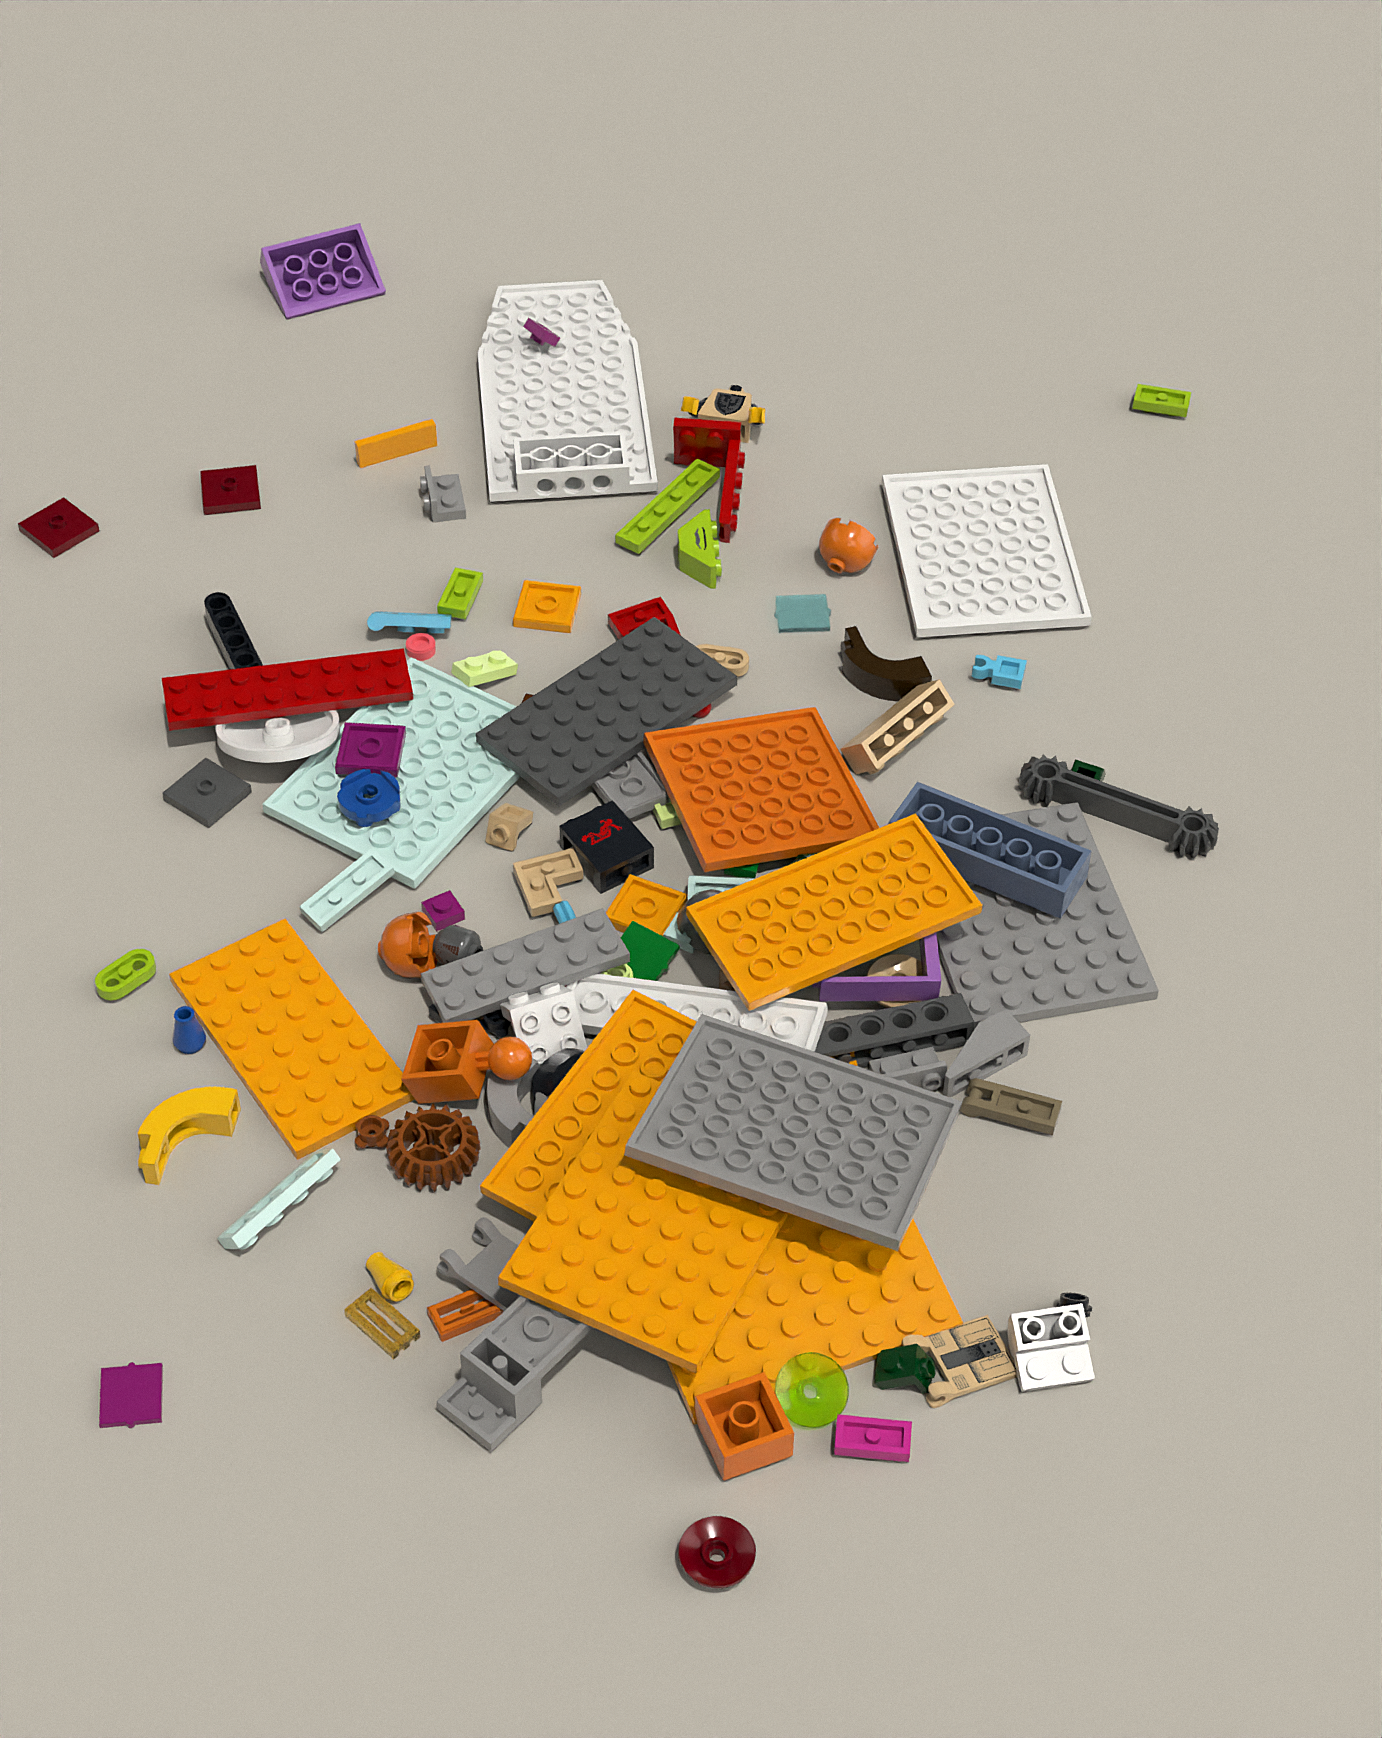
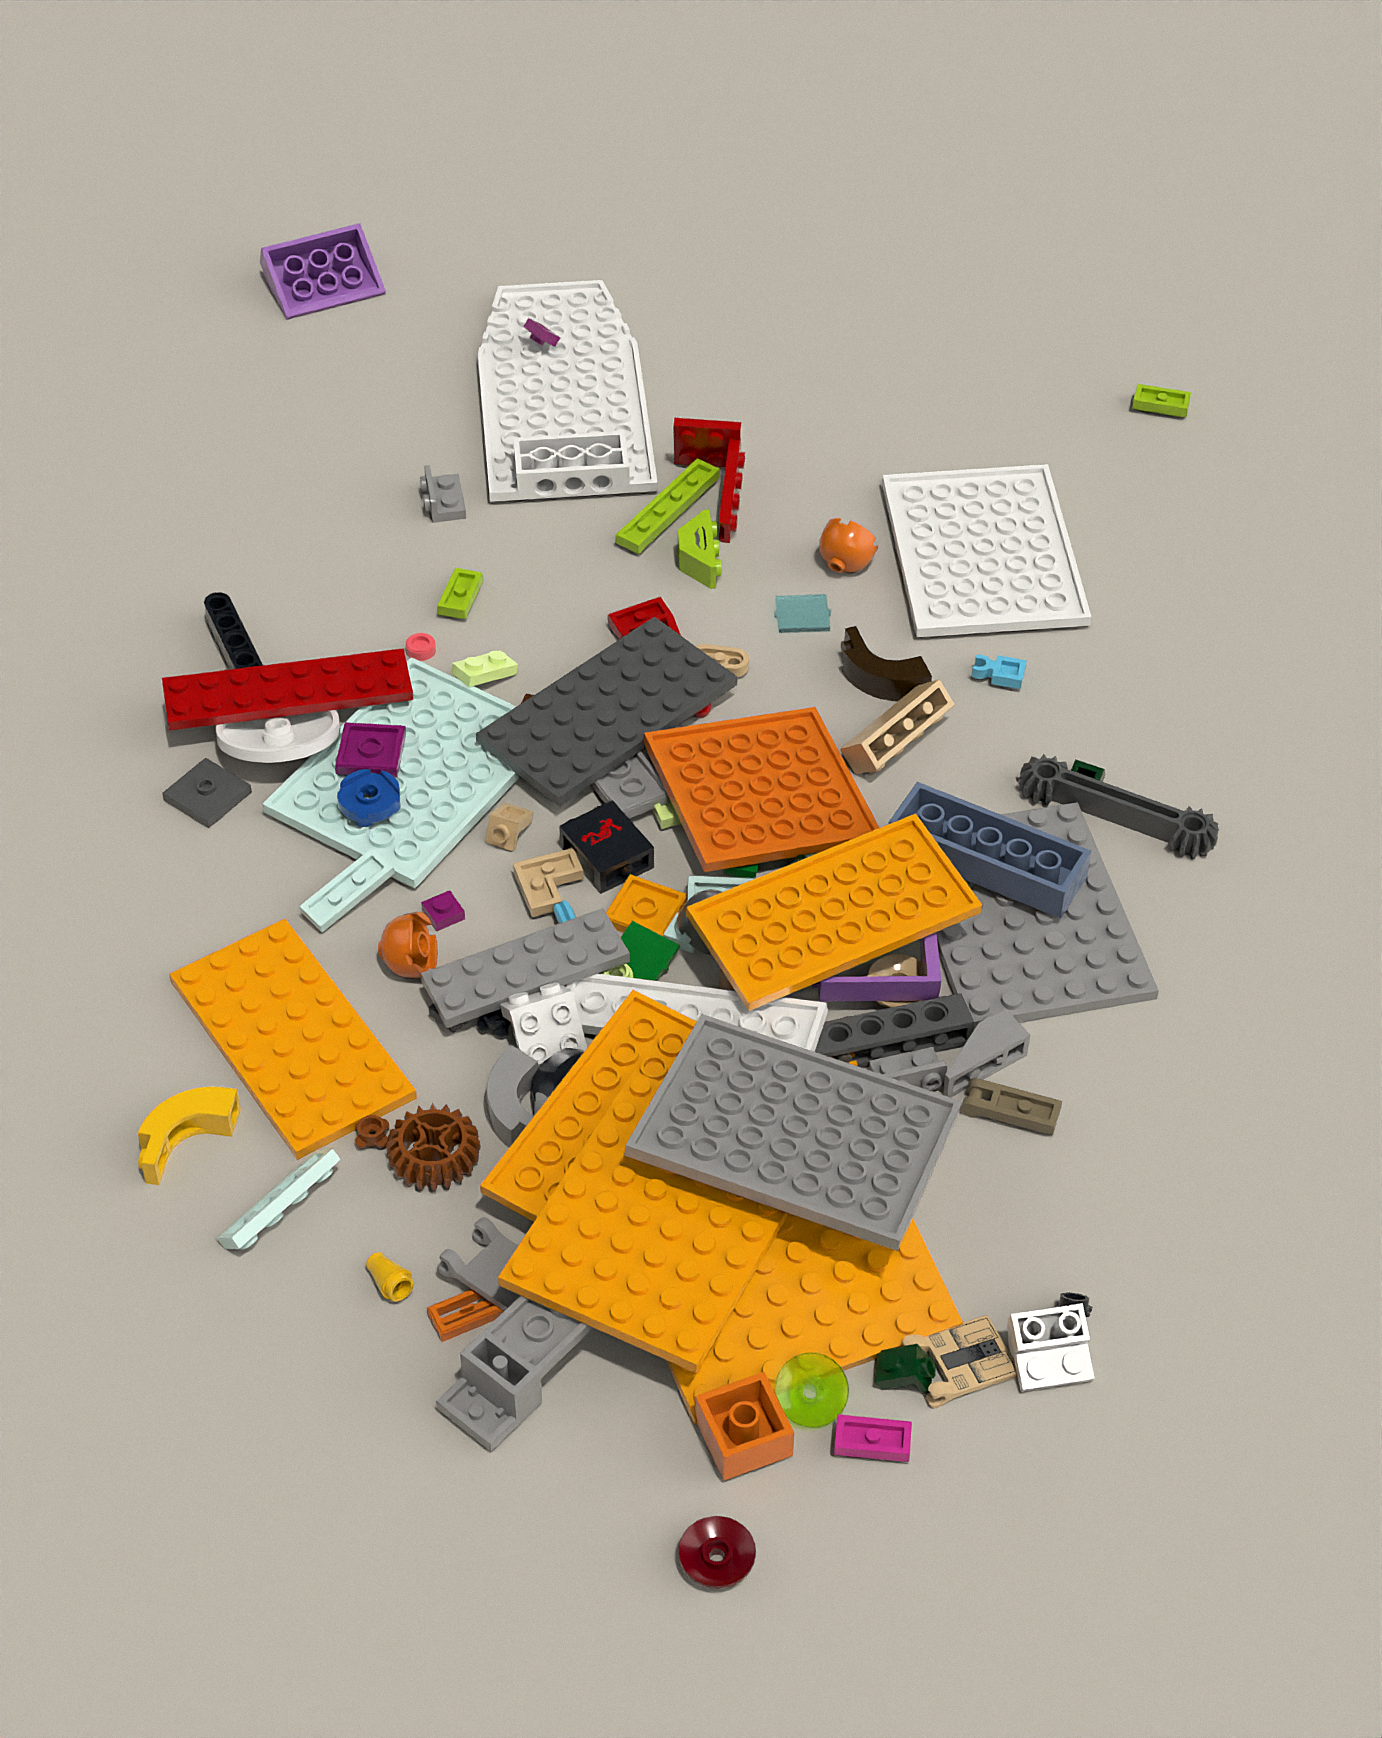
dark red plate [18,497,100,558] -> none
lime plate [95,949,156,1000] -> none
magenta piece [99,1362,163,1429] -> none
blue cone [172,1006,206,1054] -> none
dark red plate [200,465,261,515] -> none
clear yellow tile [344,1288,421,1360] -> none
light orange tile [354,419,437,468] -> none
medium azure plate [367,611,452,633] -> none
orange brick [401,1020,532,1104] -> none
dark grey head [433,925,483,965] -> none
light orange tile [513,580,581,633] -> none
torso [681,385,765,443] -> none

